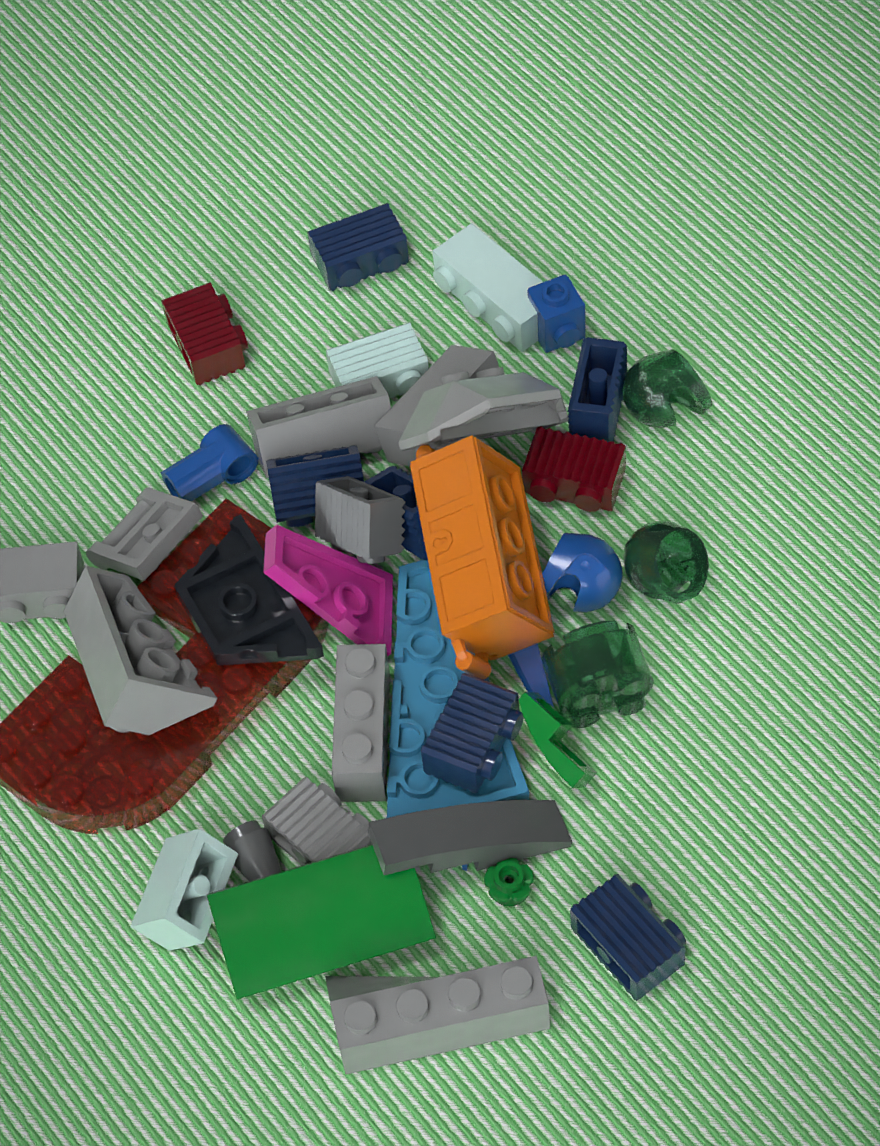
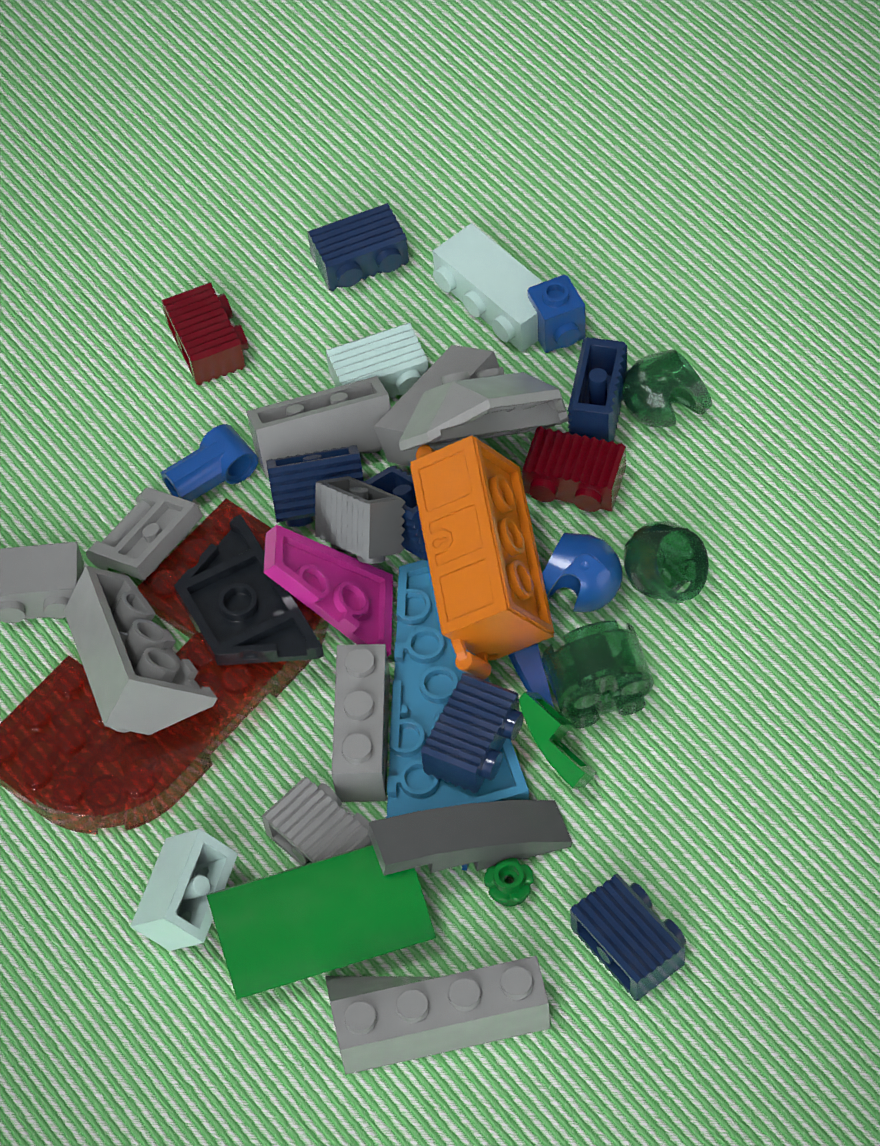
dark grey cone [223,820,282,881] -> none

